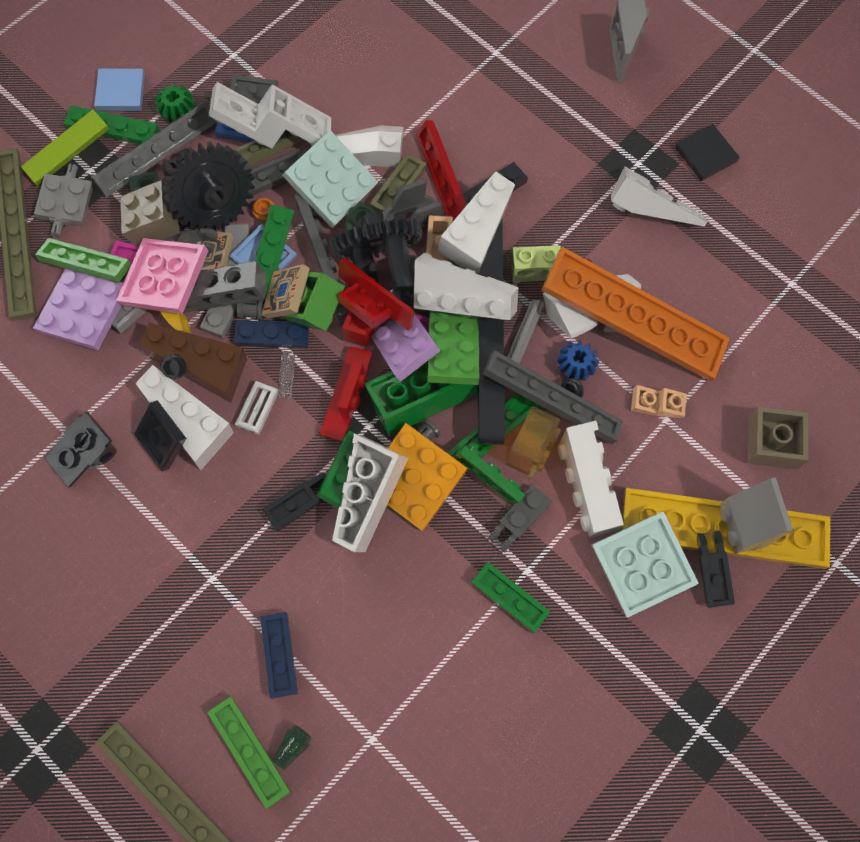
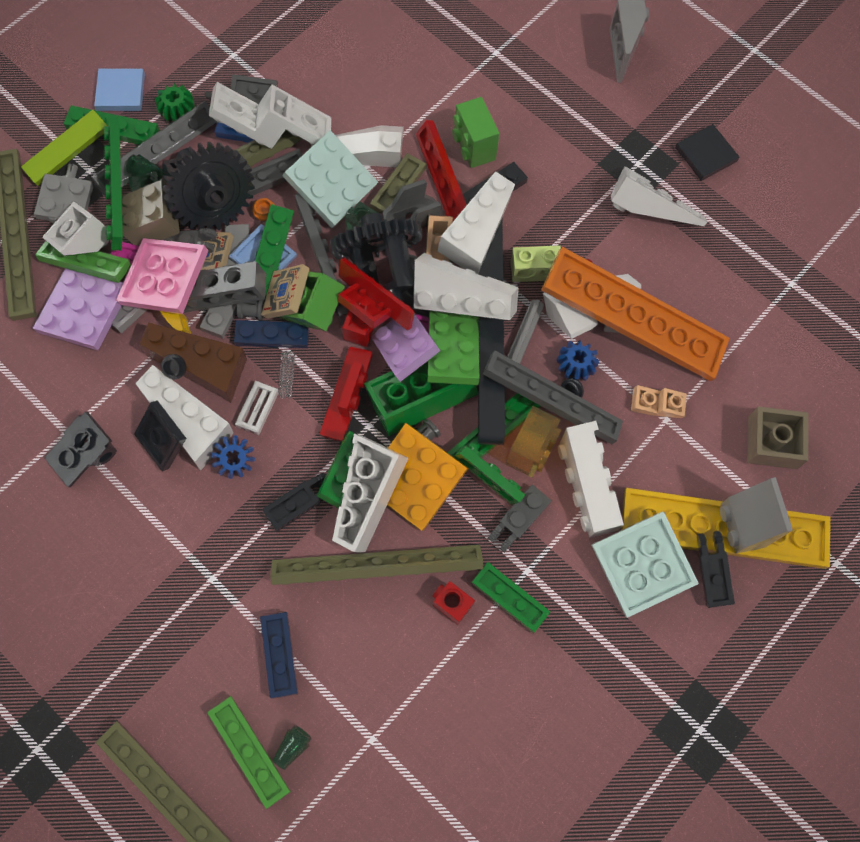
none -> white slope [42,202,109,255]
none -> green plate [104,117,123,251]
none -> clear green cone [126,154,163,181]
none -> blue gear [211,435,255,479]
none -> olive plate [270,545,483,585]
none -> red brick [432,581,475,625]
none -> bright green brick [452,97,500,168]

